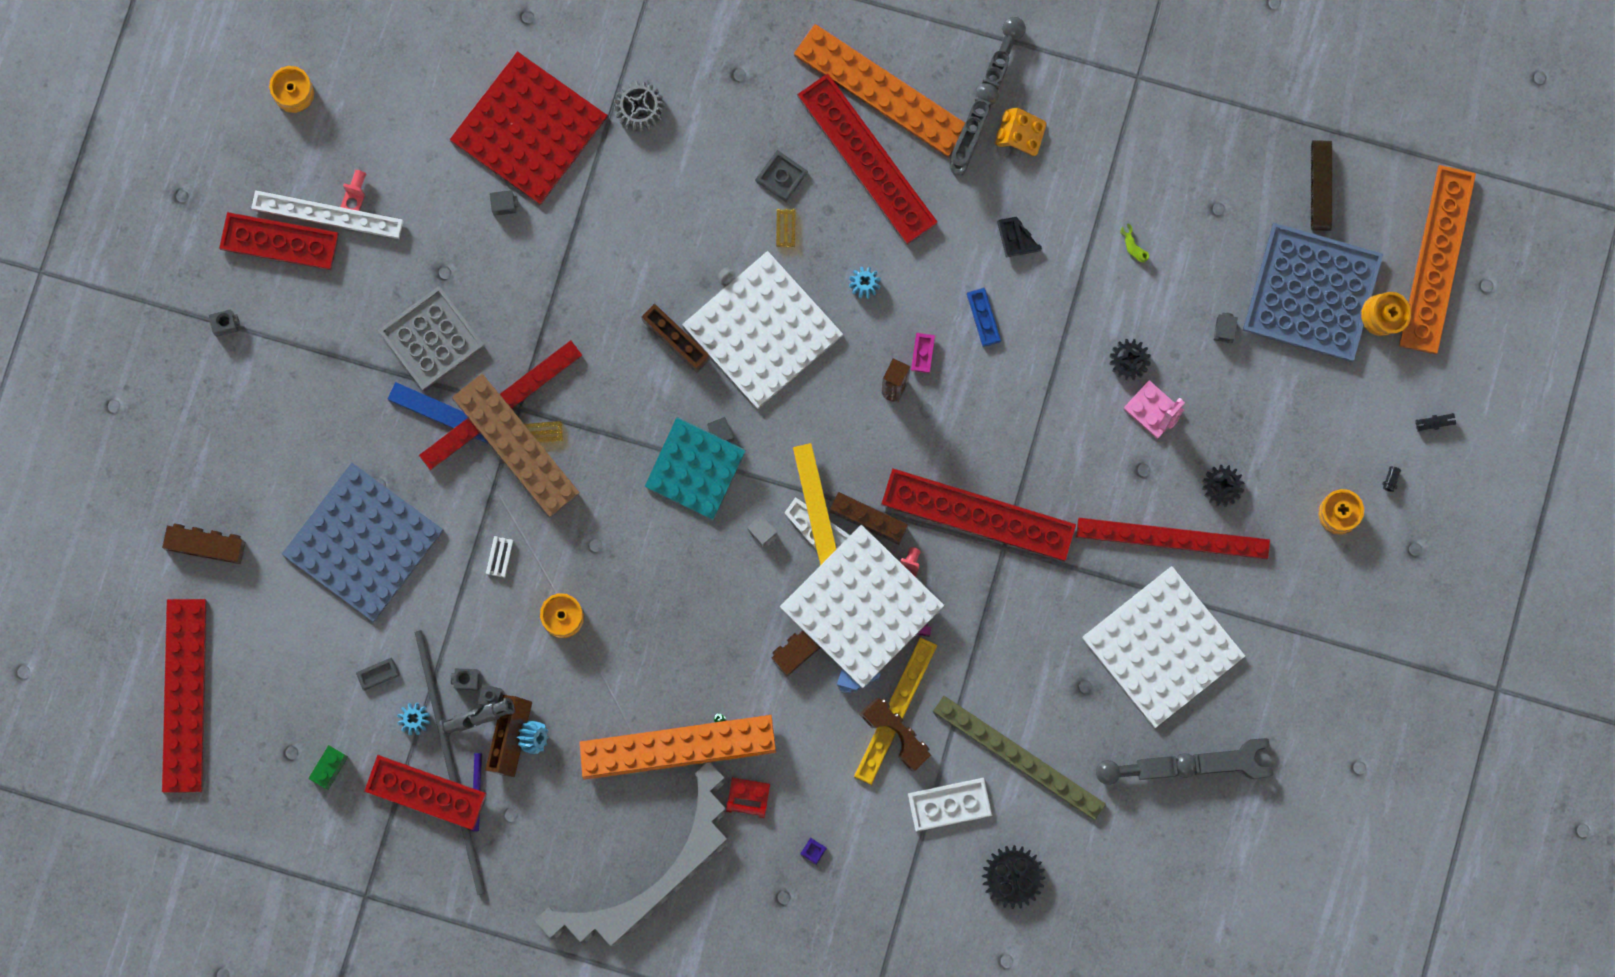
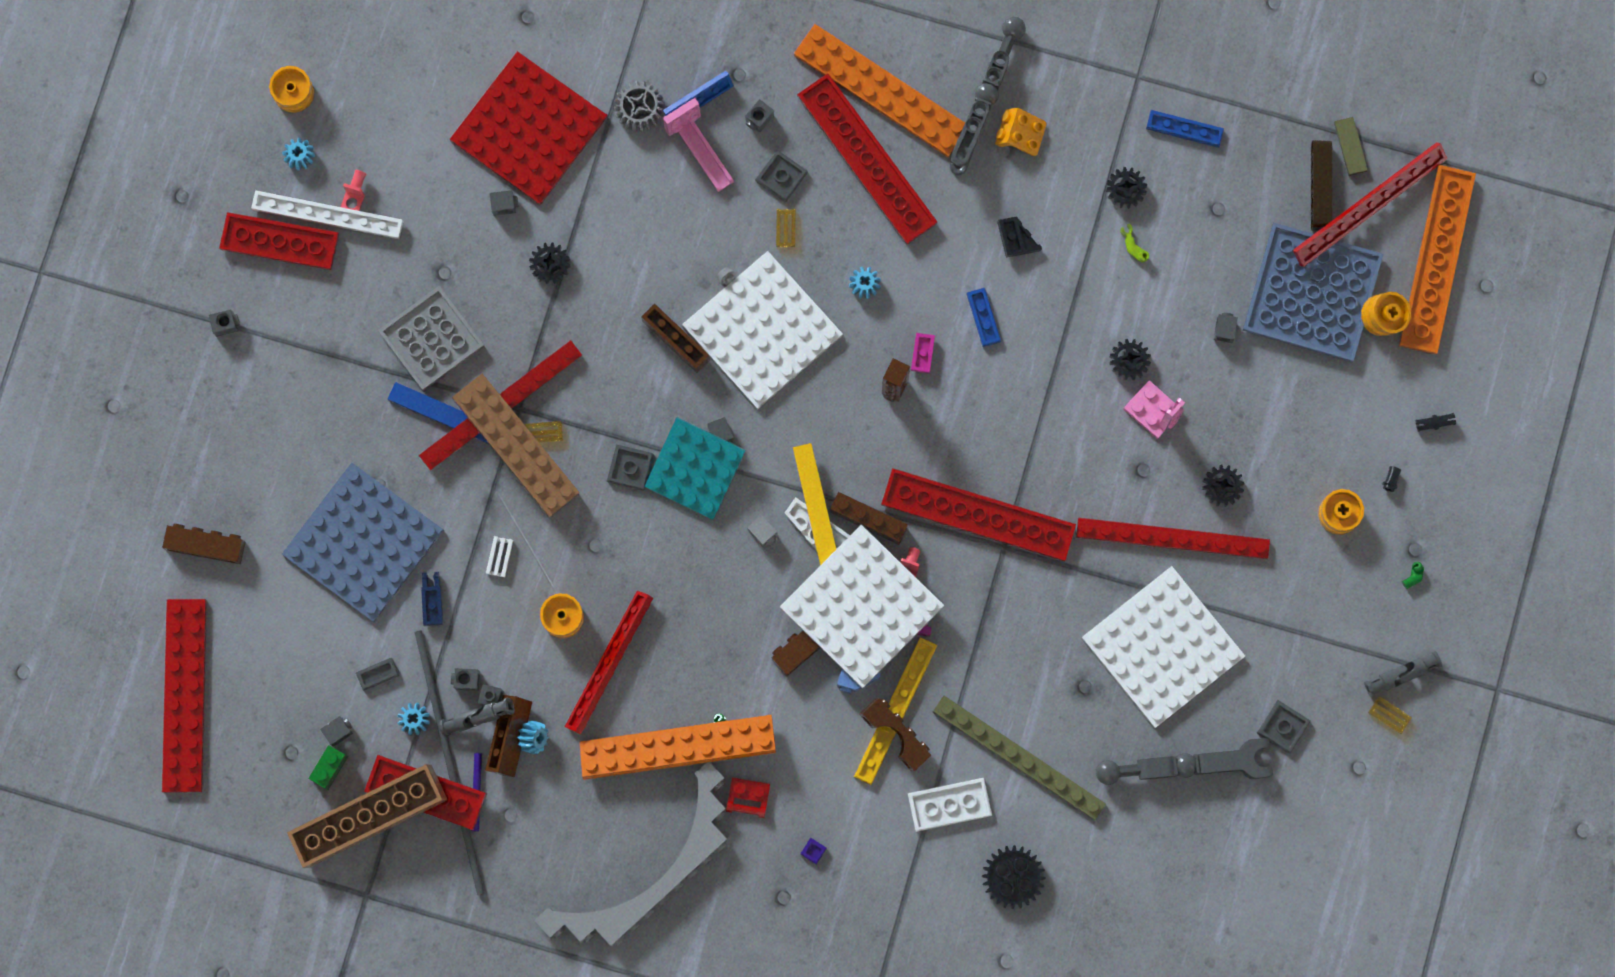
none -> medium azure gear [282,138,315,170]
none -> medium nougat brick [287,764,448,868]
none -> dark grey brick [320,716,353,747]
none -> dark blue hinge [421,572,443,627]
none -> black gear [529,242,571,284]
none -> red plate [565,591,653,735]
none -> dark grey tile [607,444,654,491]
none -> blue tile [663,71,734,116]
none -> bright pink bracket [663,98,734,192]
none -> dark grey brick [745,99,774,132]
none -> black gear [1106,167,1147,209]
none -> blue tile [1146,110,1224,148]
none -> dark grey tile [1257,700,1311,754]
none -> red plate [1293,142,1448,267]
none -> olive tile [1334,117,1368,176]
none -> dark grey piece [1364,651,1442,697]
none -> clear yellow tile [1368,696,1412,734]
none -> green arm [1402,562,1424,589]

